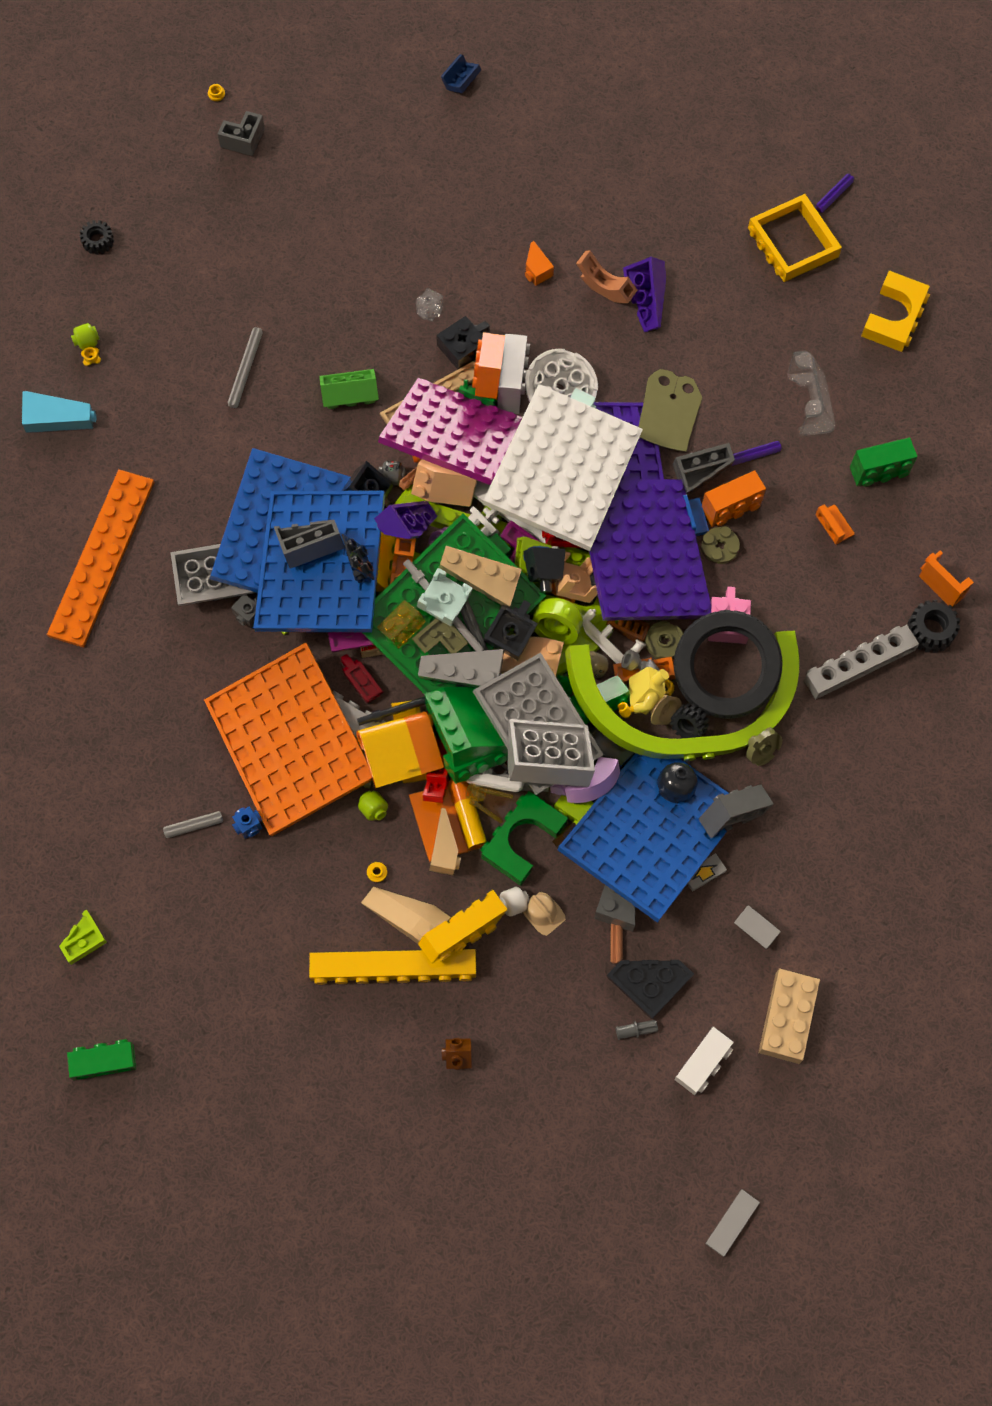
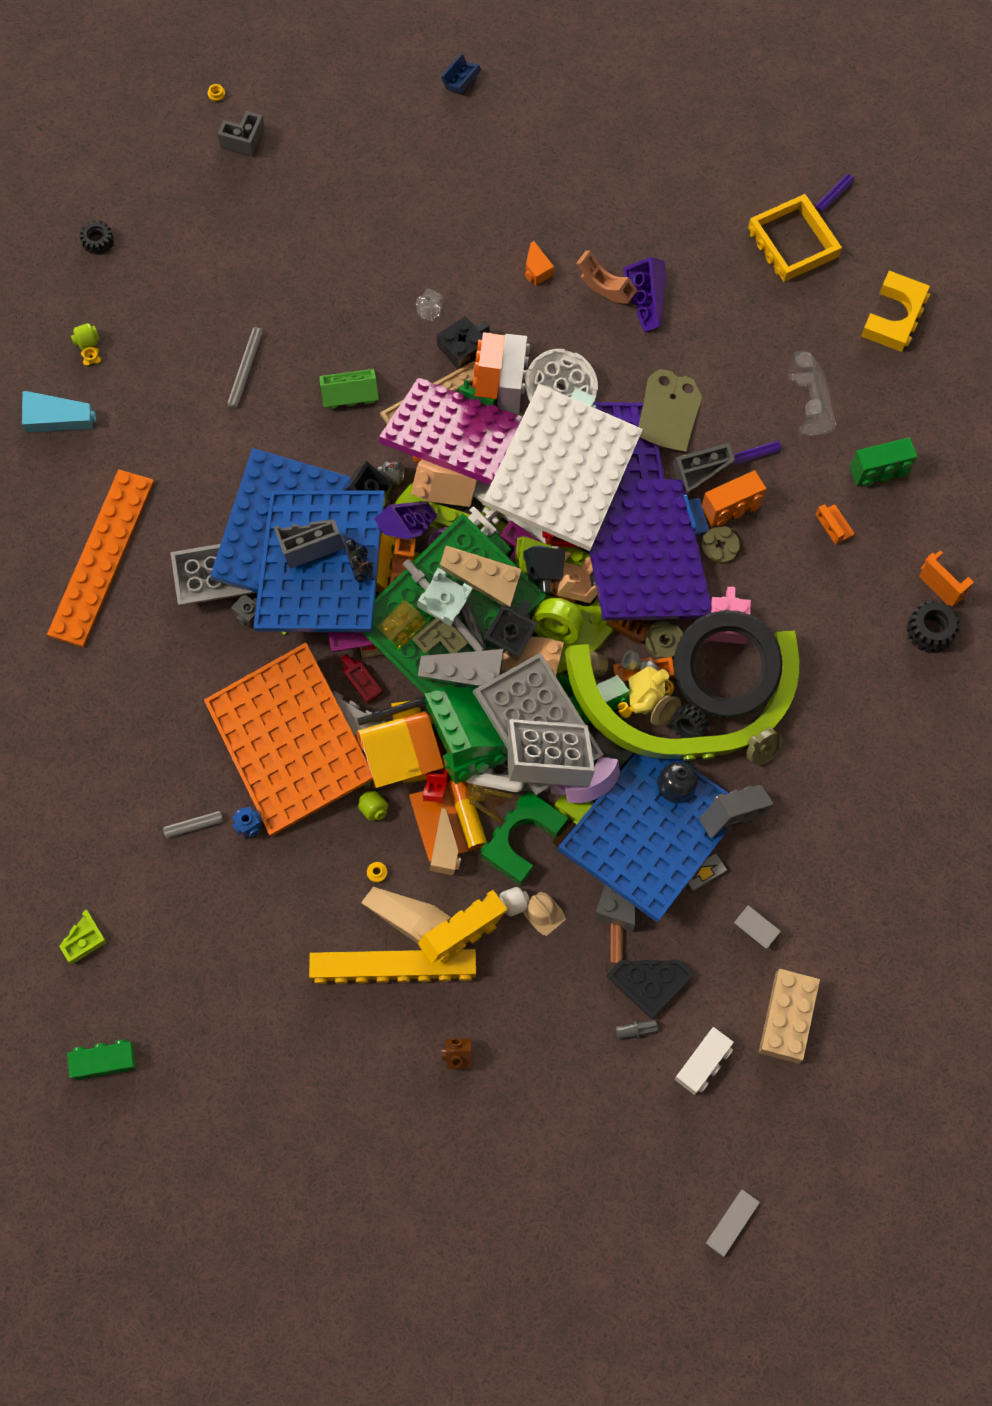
nougat axle [399,467,417,490] -> none
white piece [583,609,646,664] -> none
light grey brick [804,625,919,700] -> none

